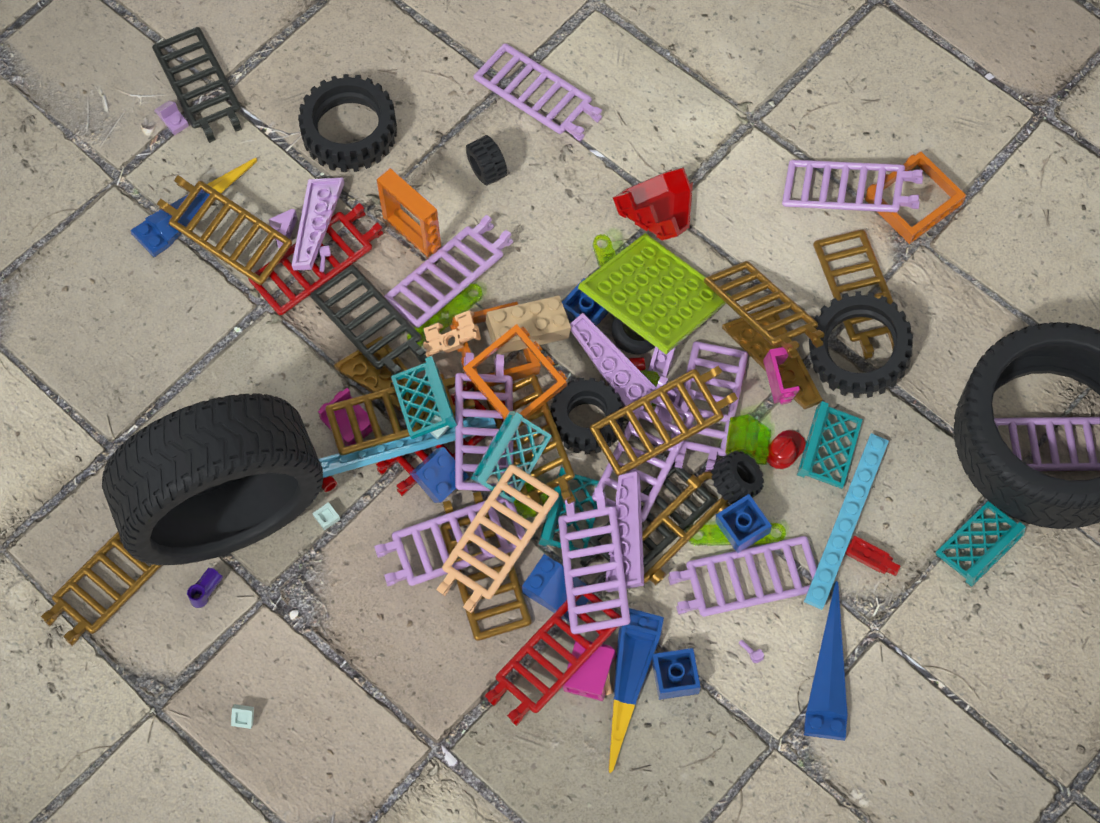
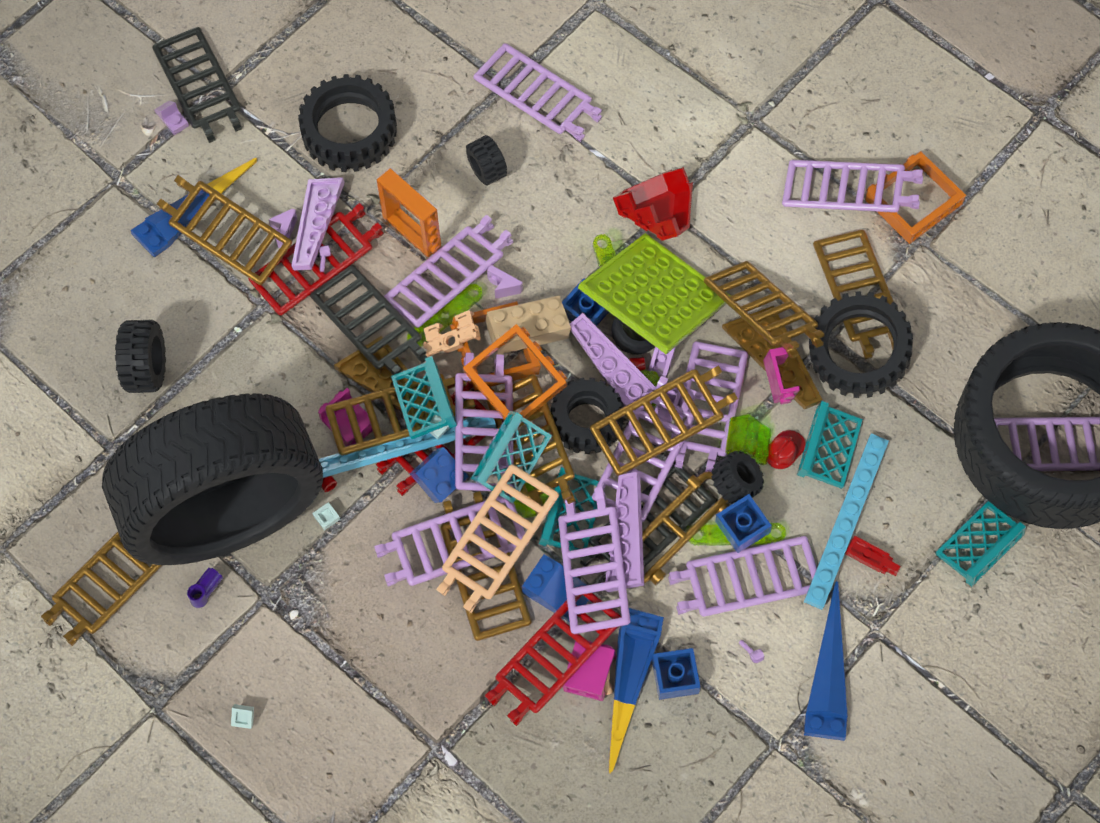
none -> black tyre [115,320,166,393]
none -> lavender slope [487,265,523,298]

